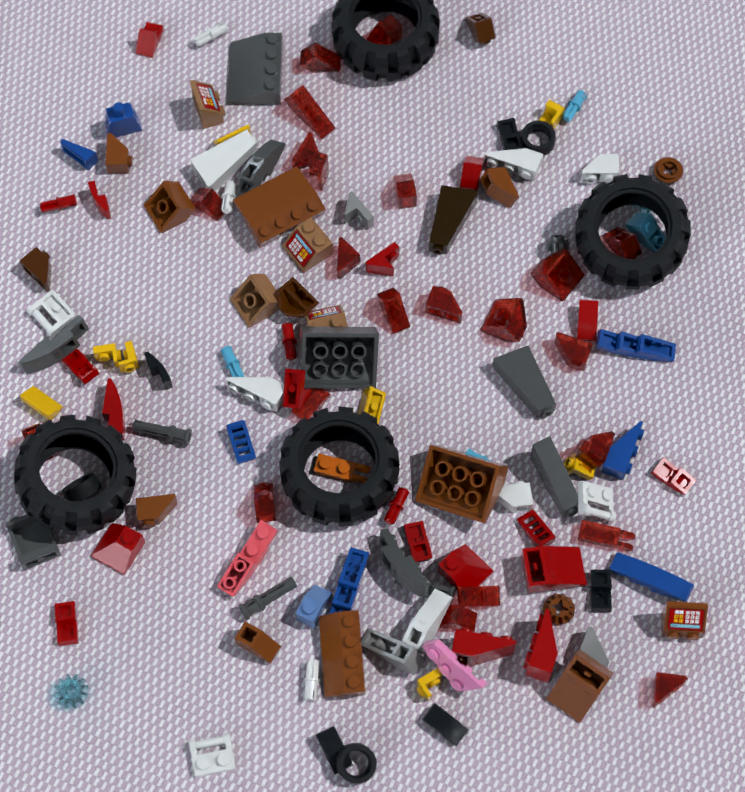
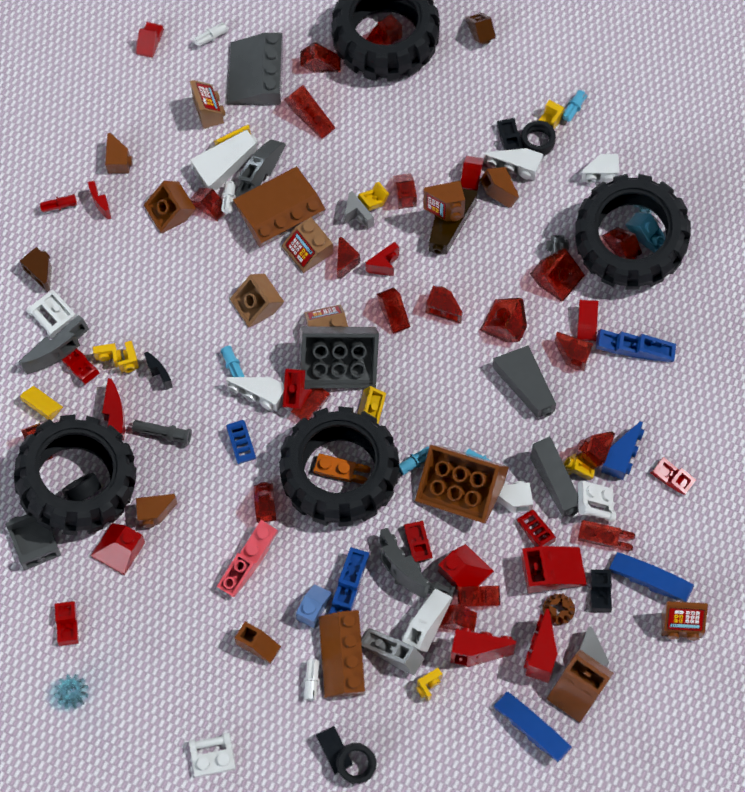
blue slope [60,139,98,170] -> none
blue torso [105,102,142,138] -> none
dark grey pin [238,576,297,620] -> none
reddish brown slope [277,277,319,318] -> none
red axle [281,323,297,361] -> none
clear red slope [292,132,320,170] -> none
clear red panel [308,150,329,191] -> none
red axle [384,487,410,525] -> none
black slope [421,703,469,746] -> none
bright pink wing [422,639,487,692] -> none
clear red slope [652,672,688,708] -> none
dark orange gear [654,157,683,185] -> none
none -> yellow bracket [358,182,389,211]
none -> medium azure axle [399,447,429,476]
none -> dark orange slope [423,181,465,221]
none -> blue slope [494,691,572,762]

